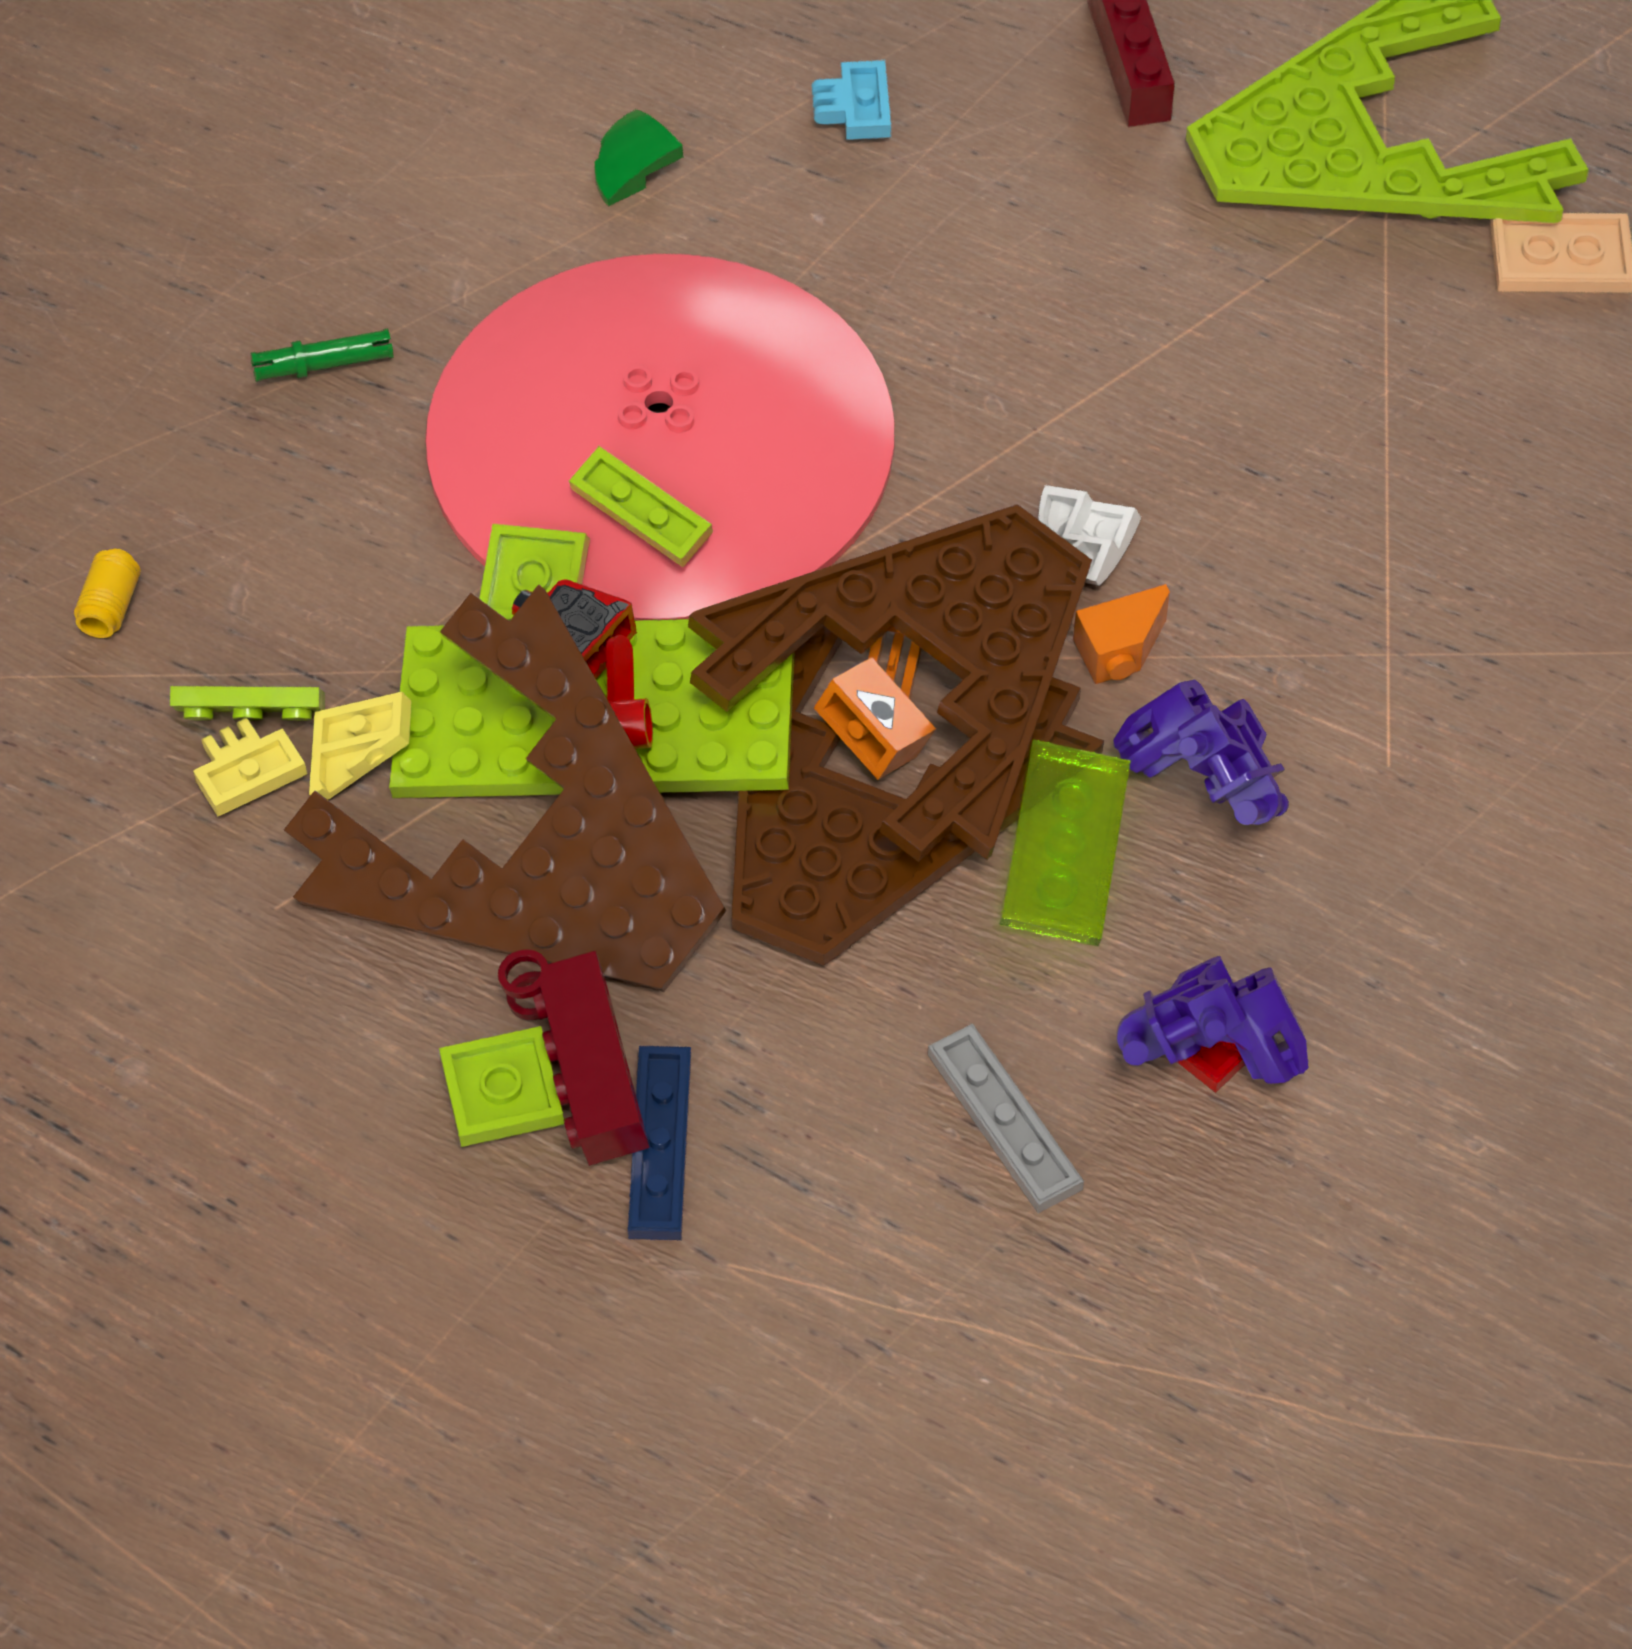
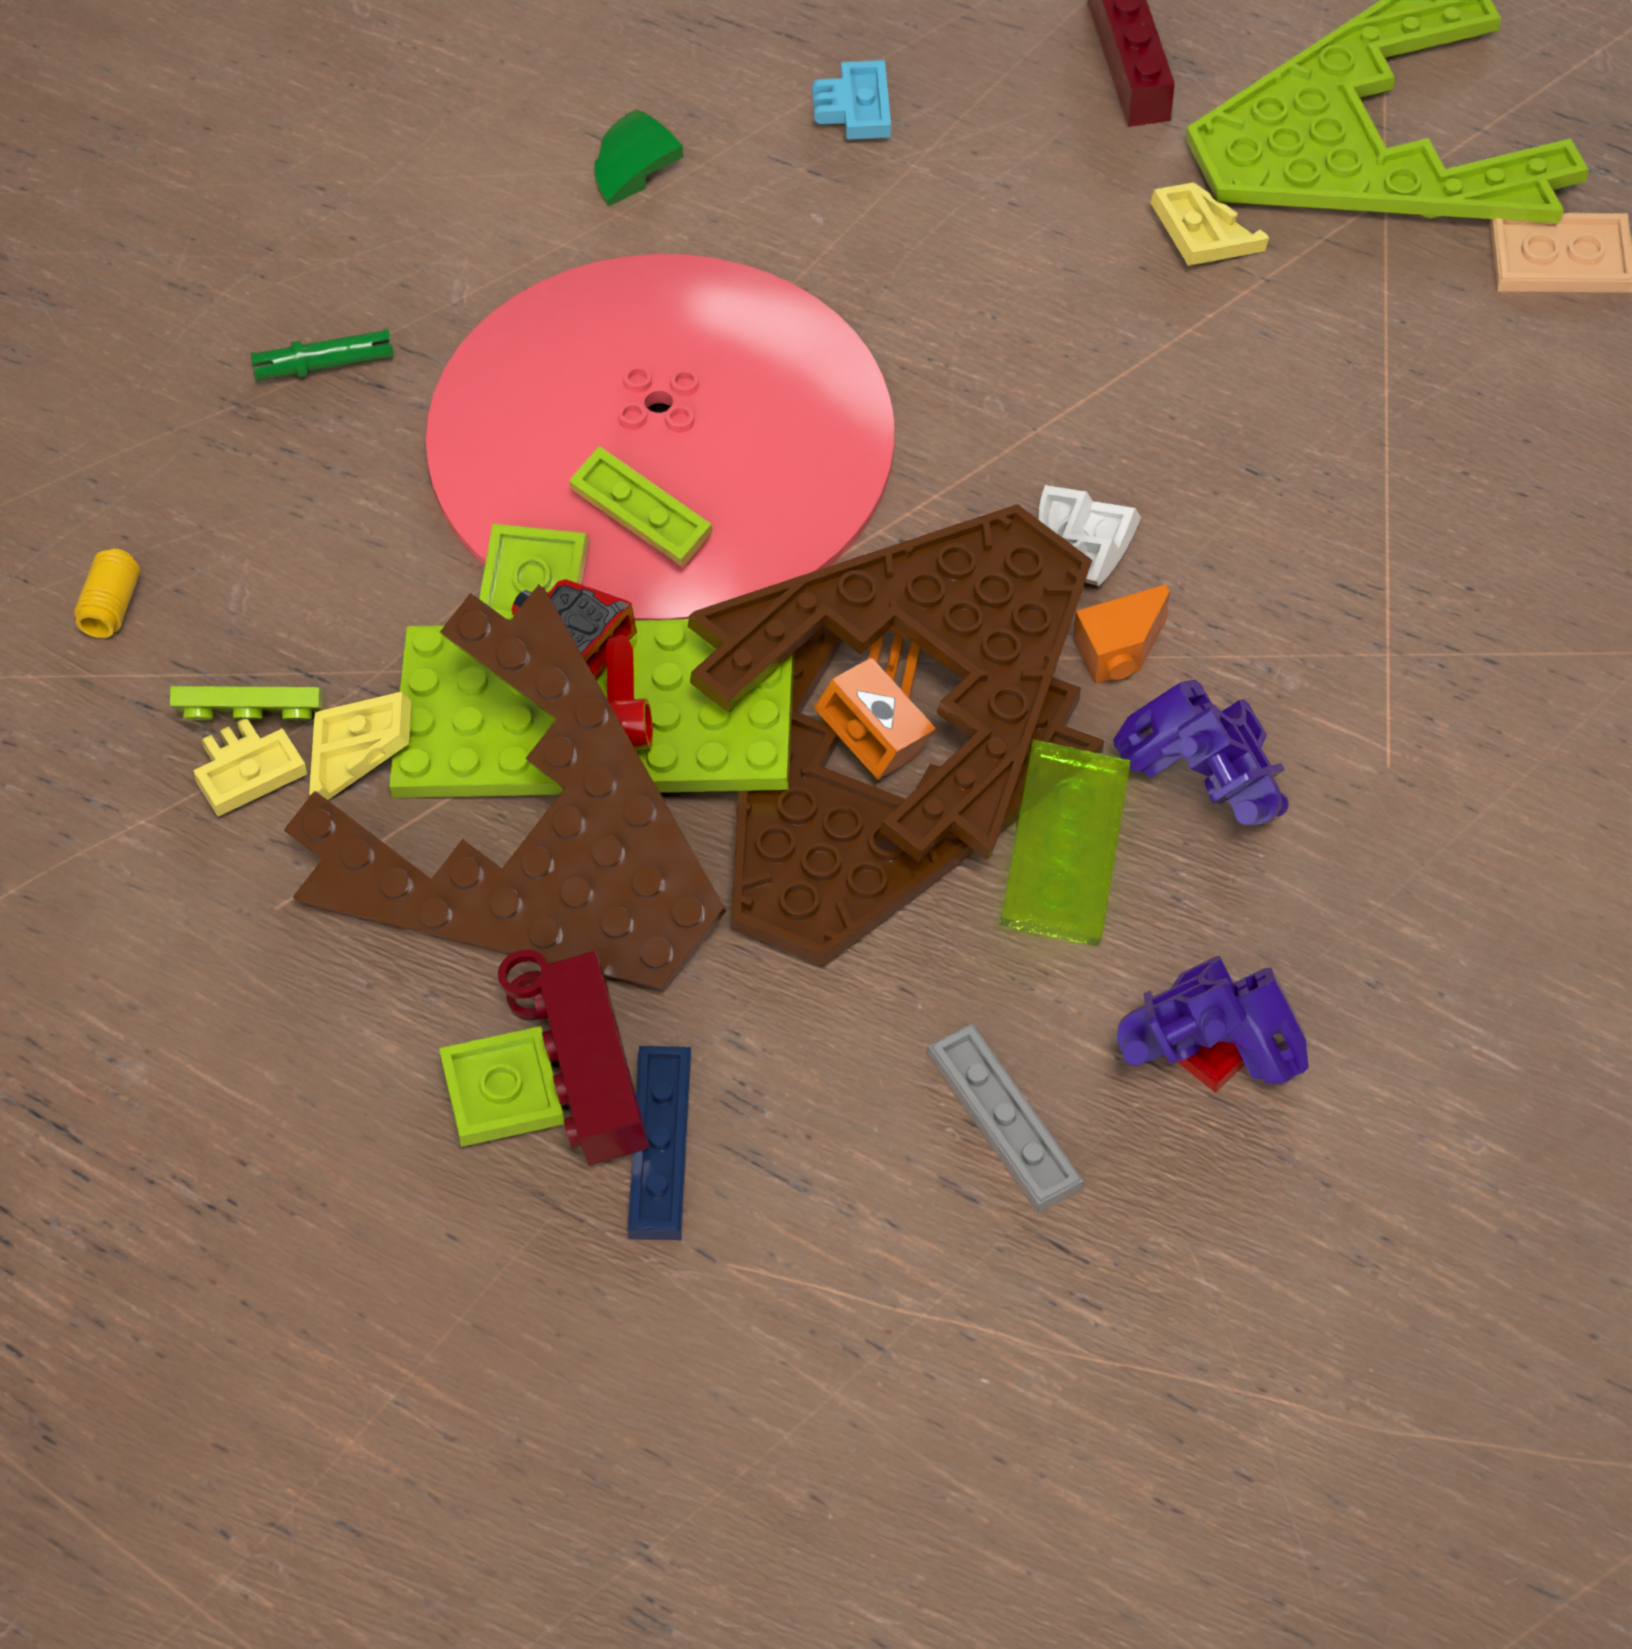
none -> light yellow wing [1150,182,1269,266]

